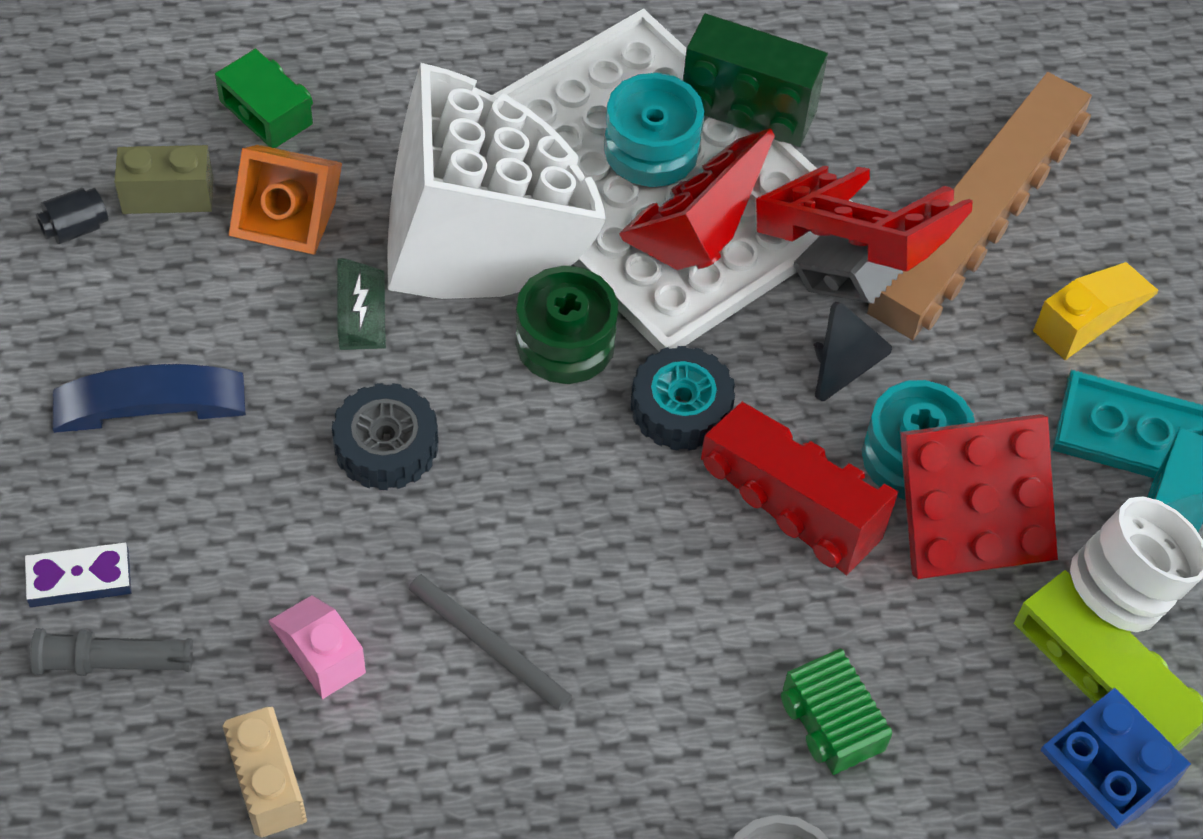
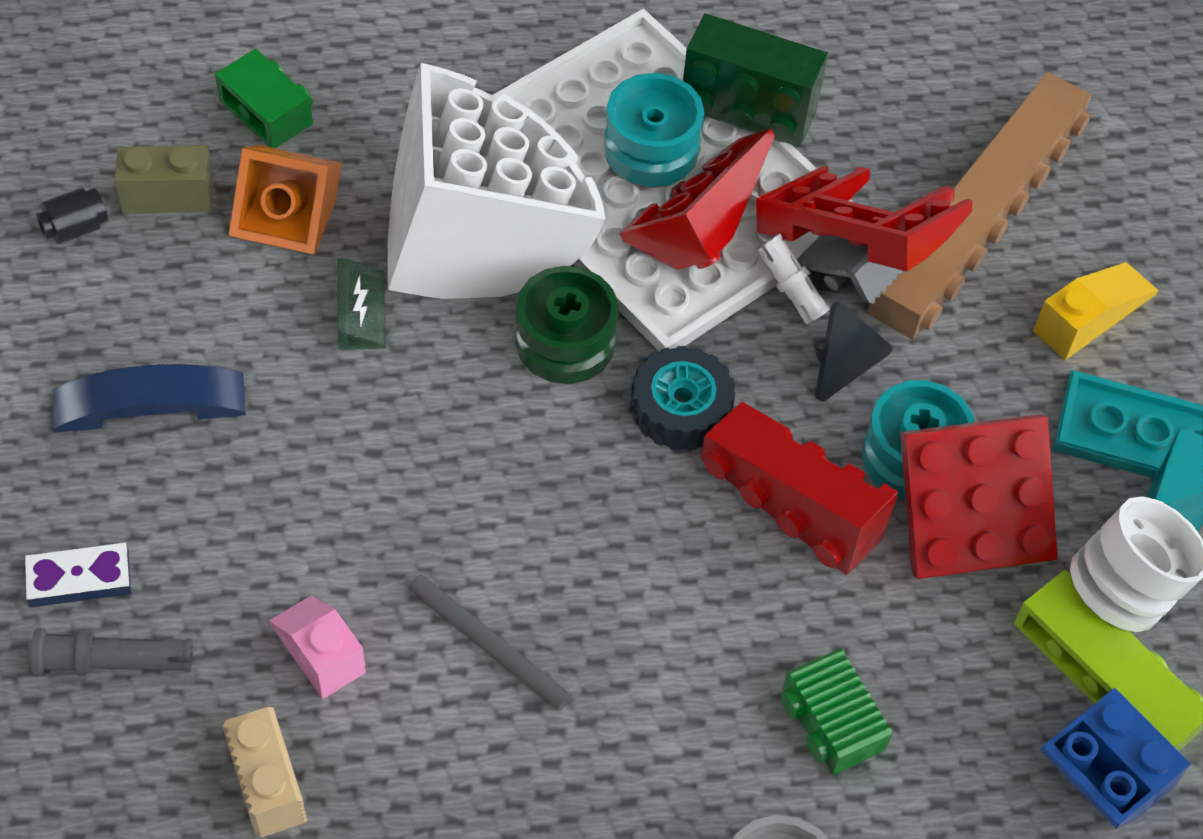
black wheel [332,383,439,490] -> none
none -> white pin [756,233,830,324]

